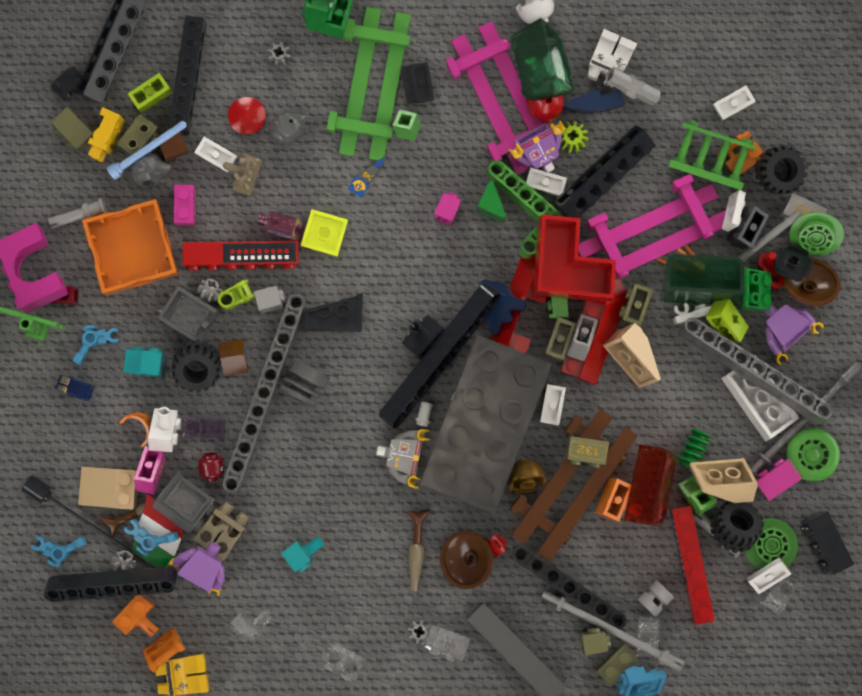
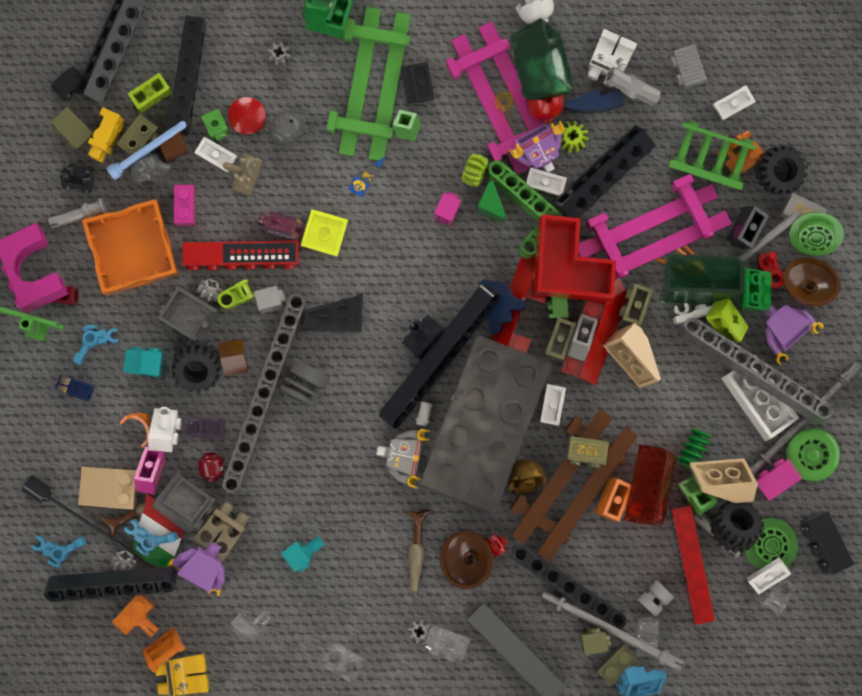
white plate [722,190,746,232] -> none
black plate [773,245,813,282] -> none
none -> black piece [60,163,95,193]
none -> bright green brick [201,109,230,141]
none -> lime gear [462,153,489,187]
none -> clear yellow plate [494,92,513,111]
none -> light grey brick [670,44,707,90]

